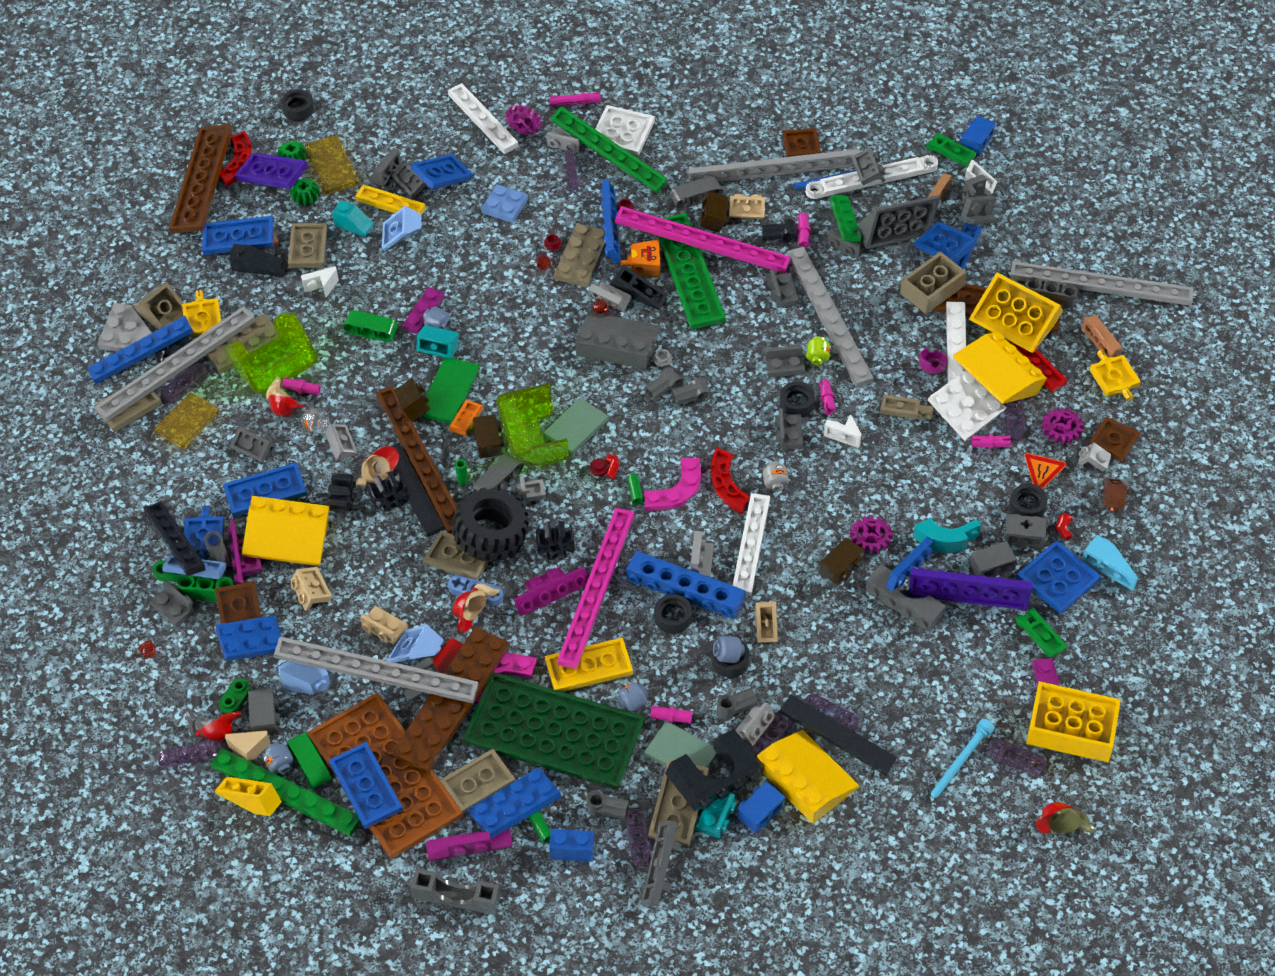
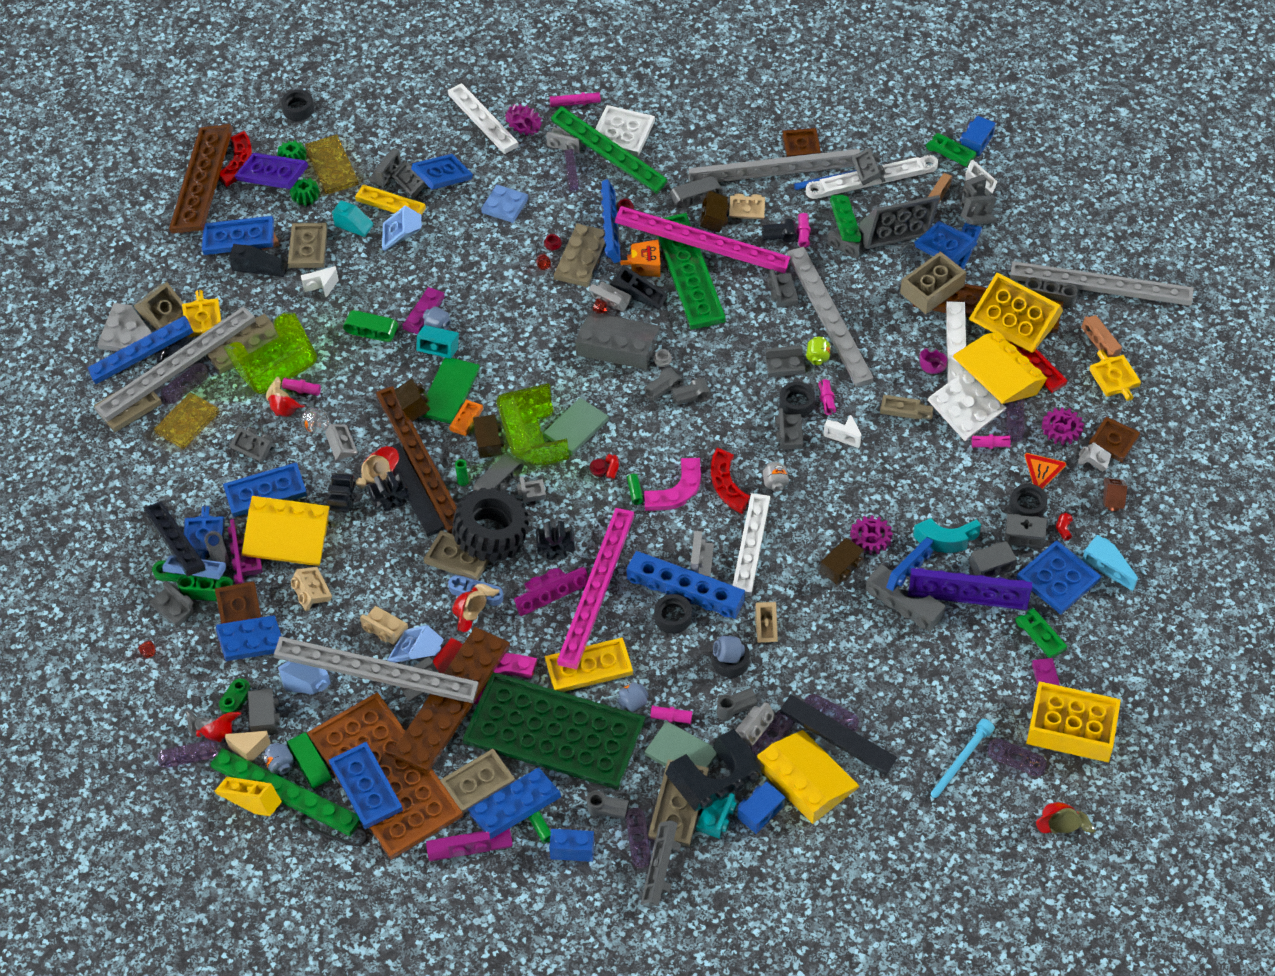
dark grey arch [410,868,501,915] -> none

